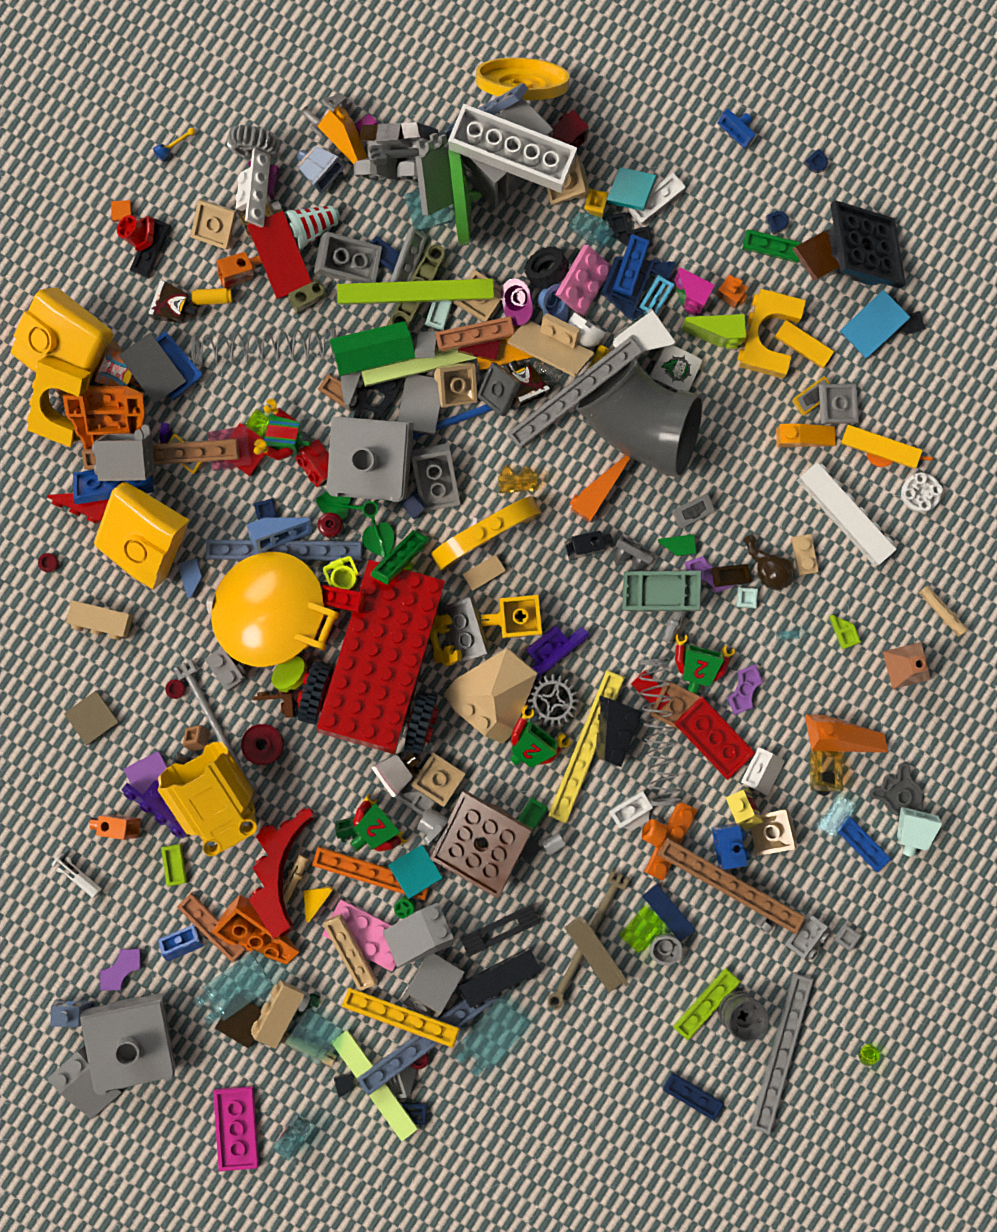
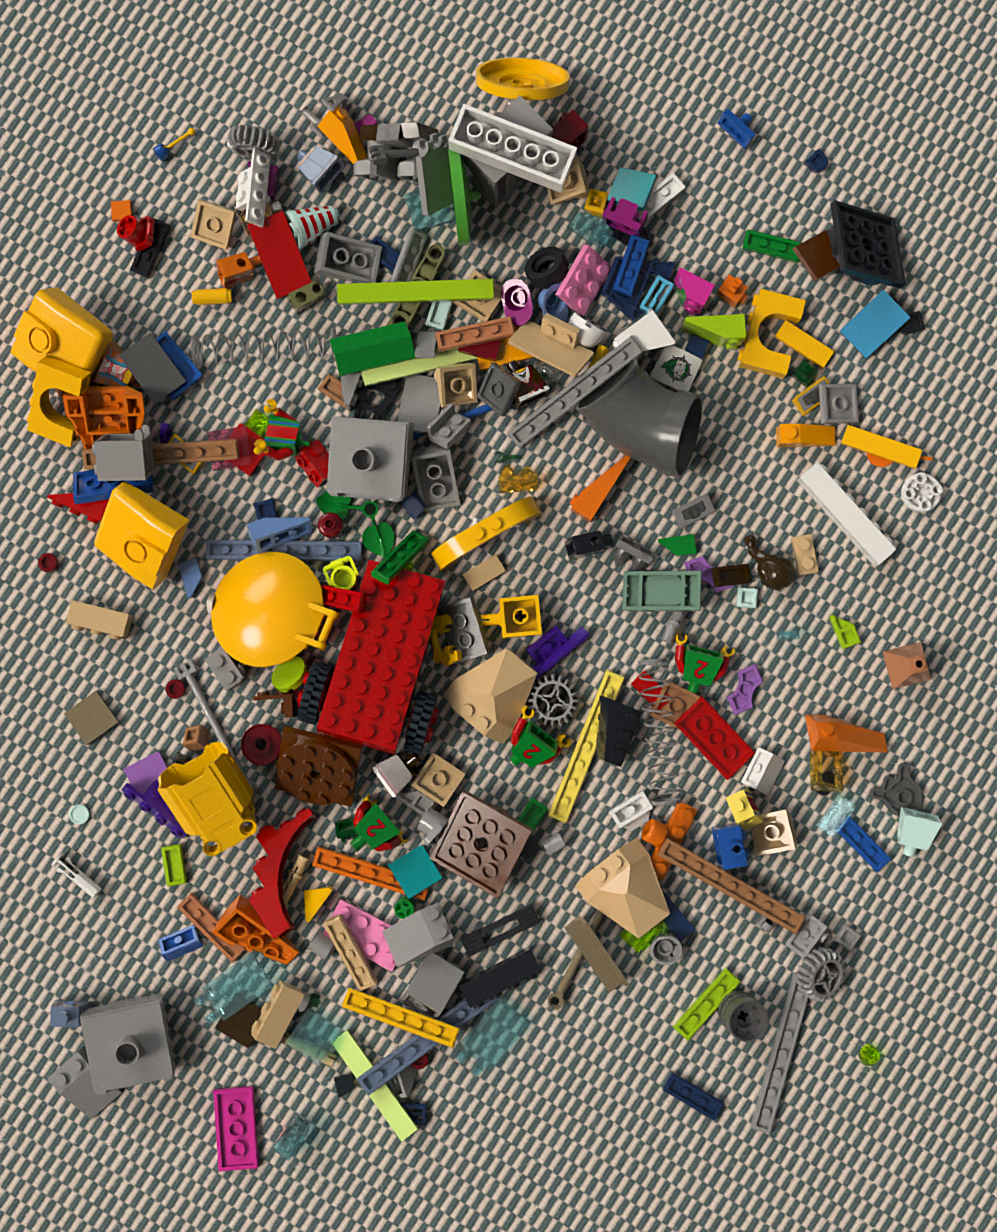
orange torso [89,815,141,840] -> none
medium lavender tile [100,948,141,991] -> none
torso [148,280,198,324] -> none
sand blue tile [443,83,528,140] -> none
dark blue tile [766,211,789,234] -> none
tan pin [919,585,968,637] -> none
none -> light aqua piece [69,804,90,824]
none -> reddish brown piece [275,726,363,807]
none -> light grey brick [308,932,334,960]
none -> light grey bracket [427,403,471,450]
none -> clear green hand [494,451,521,464]
none -> tan wedge [575,838,670,938]
none -> magenta panel [602,197,648,237]
none -> dark blue tile [684,334,710,359]
none -> dark green tile [790,359,819,387]
none -> light grey gear [796,947,846,1002]

